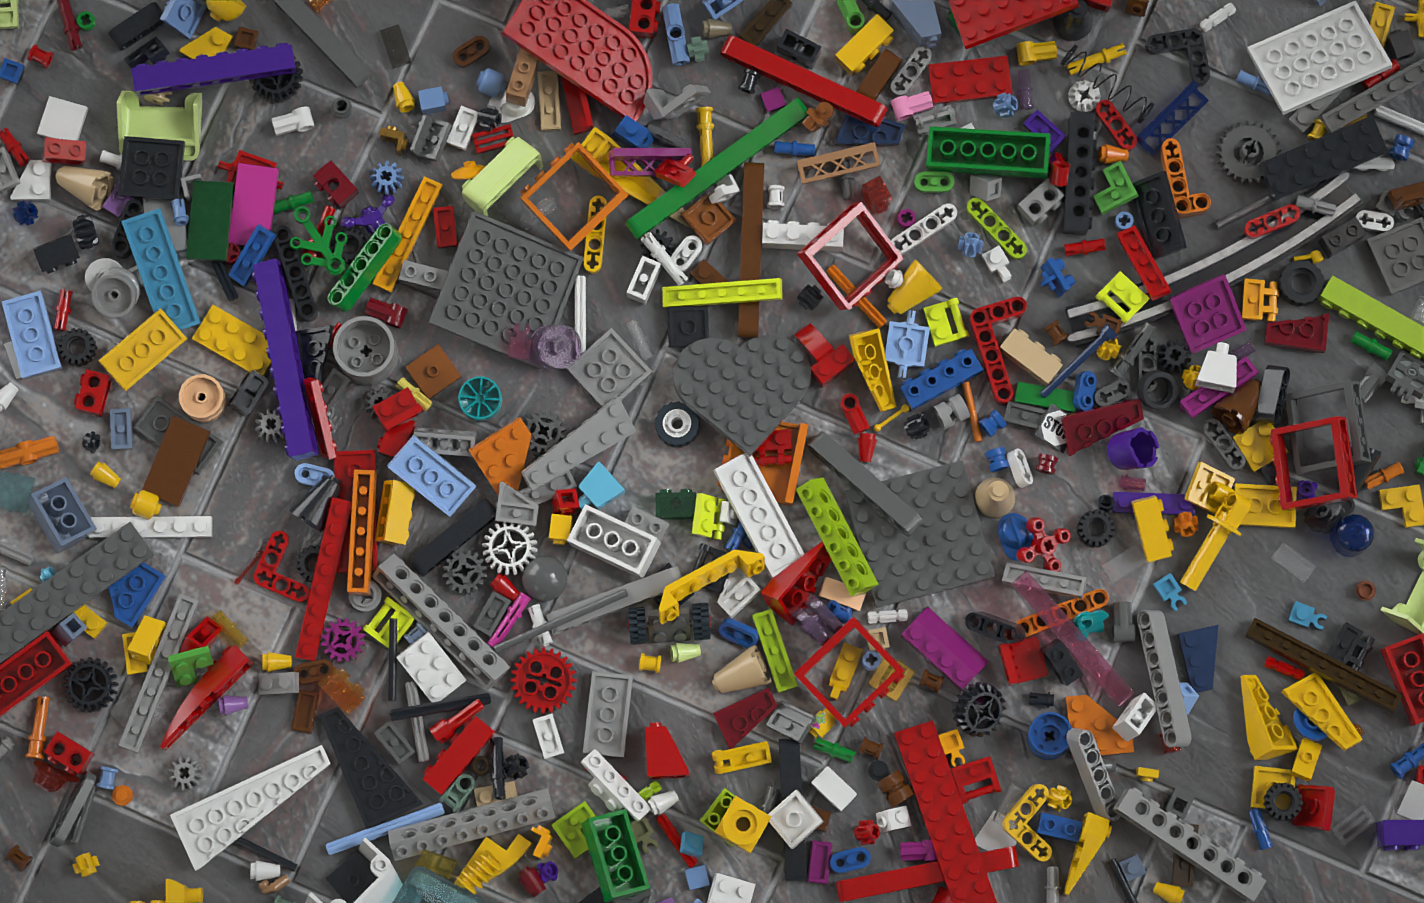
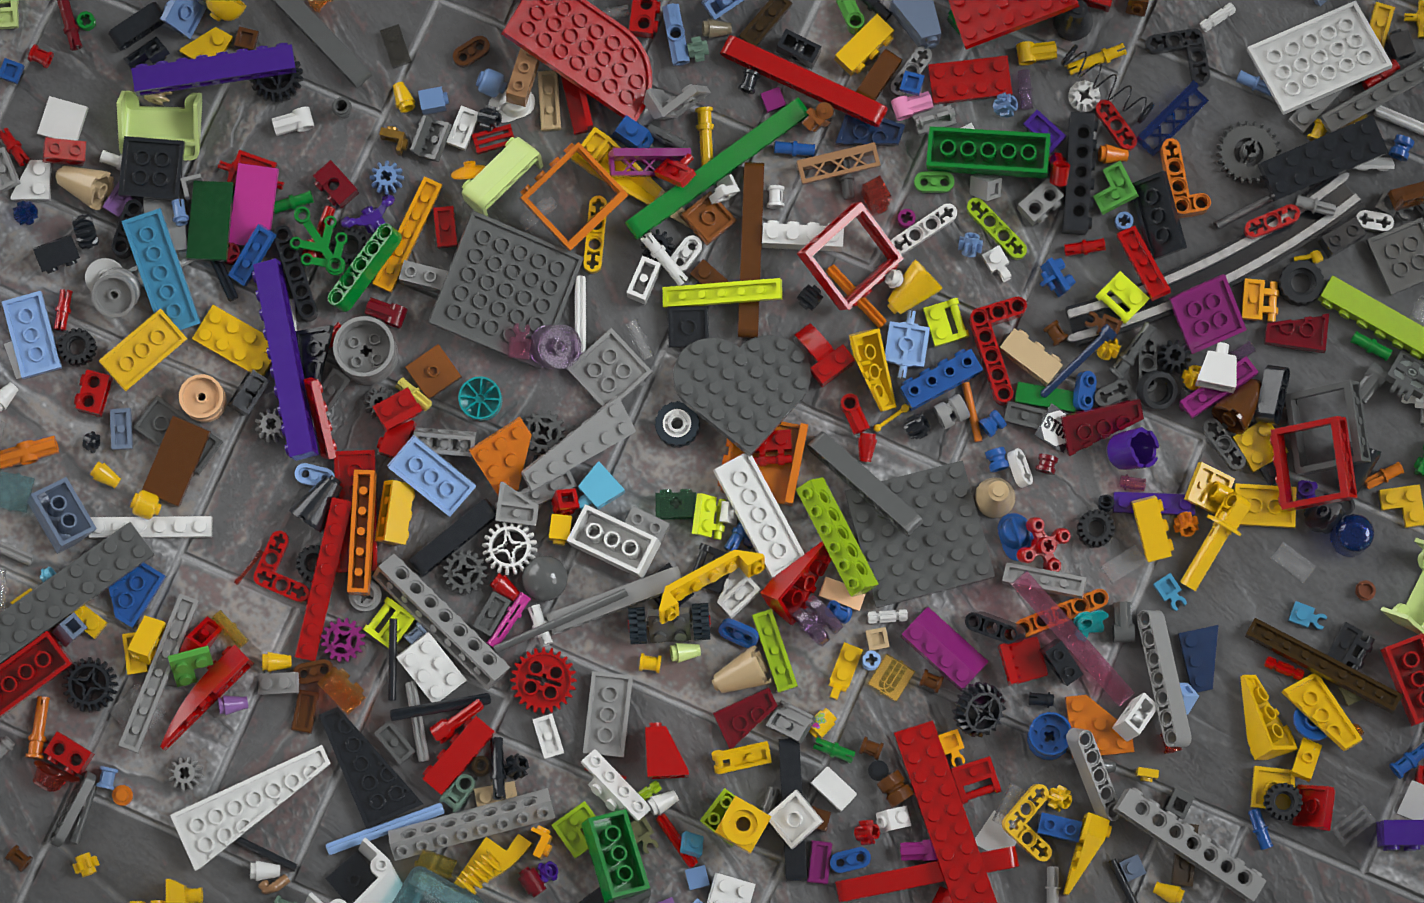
red window [794,617,906,728] -> none
none -> blue plate [900,70,925,96]

